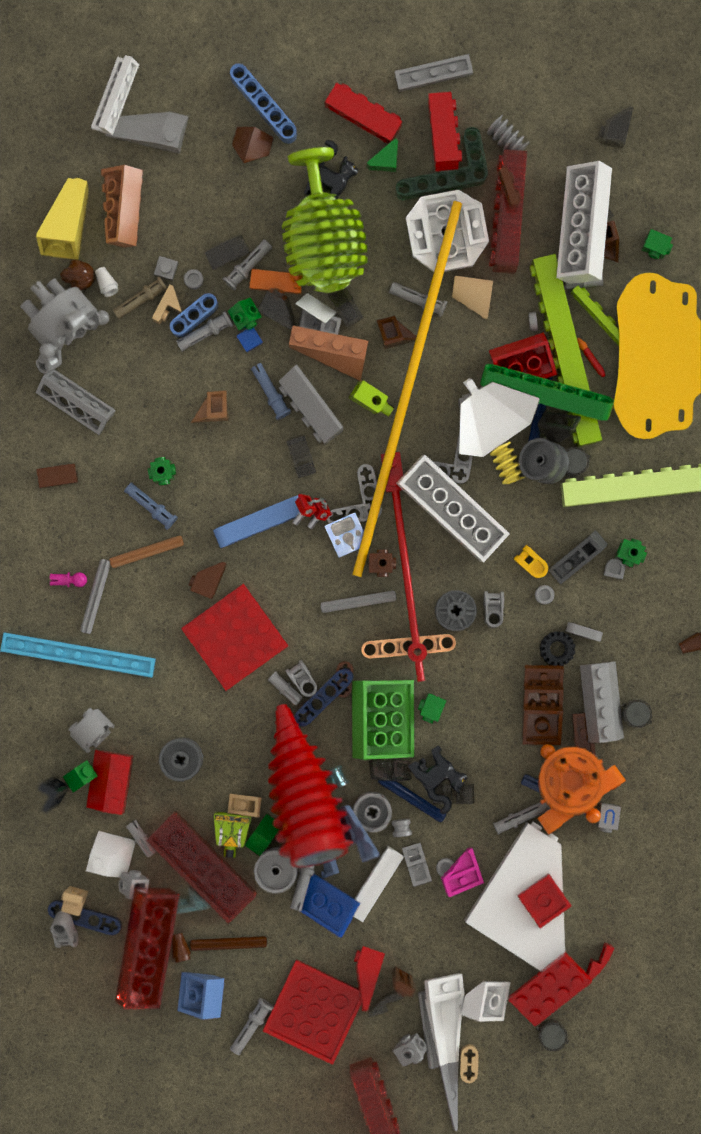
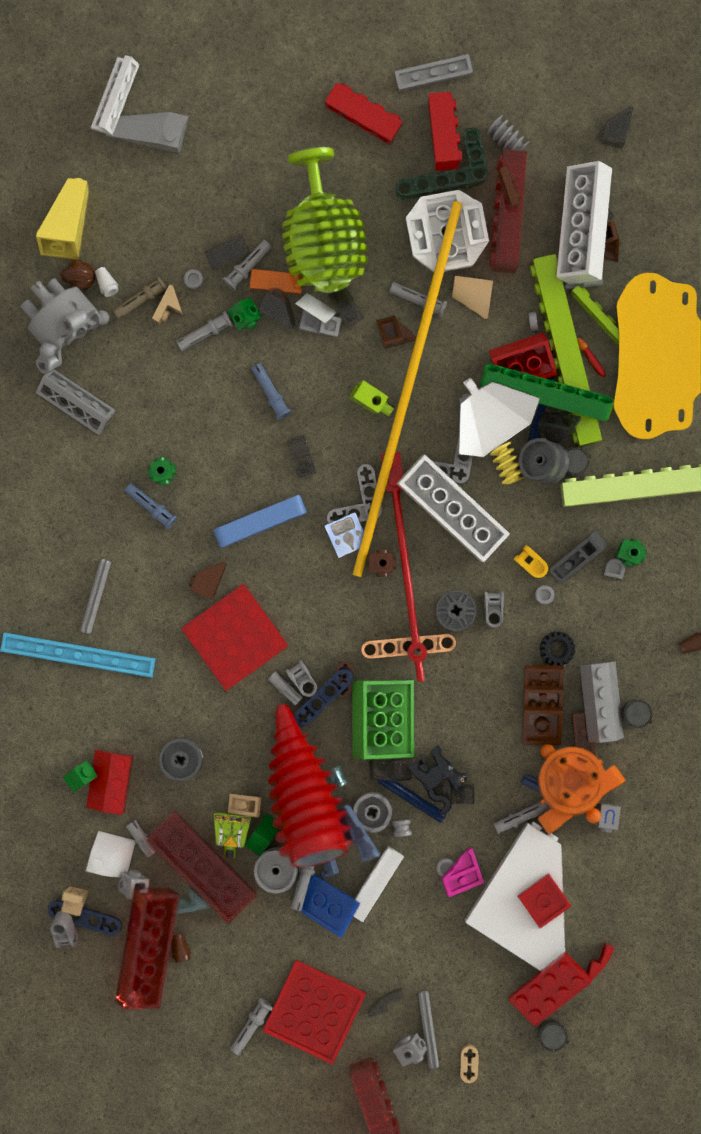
reddish brown tile [36,463,78,488] -> none
black fence [37,776,69,813] -> none
dark pink pin [50,572,87,587] -> none
light grey brick [69,708,115,753] -> none
nougat wedge [101,165,143,248] -> none
medium nougat axle [109,536,184,568] -> none
light grey plate [154,256,178,281] -> none
medium blue beam [170,293,218,338] -> none
medium blue slope [178,972,224,1019] -> none
reddish brown axle [190,936,267,951] -> none
medium nougat slope [191,391,228,423] -> none
medium blue beam [230,64,297,144] -> none
reddish brown slope [232,127,274,163] -> none
blue tile [237,328,263,353] -> none
light grey slope [278,365,343,444] -> none
nougat wedge [289,326,368,381] -> none
red piece [293,494,332,529] -> none
black animal [304,140,358,200] -> none
light grey axle [320,591,396,613] -> none
red slope [354,946,385,1012] -> none
green slope [367,138,398,172] -> none
reddish brown plate [392,966,415,997] -> none
light grey slope [402,843,432,887] -> none
green brick [417,693,447,724] -> none
white plate [424,973,464,1131] -> none
white slope [461,981,511,1021] -> none
light grey beam [565,622,603,642] -> none
green brick [641,229,673,260] -> none

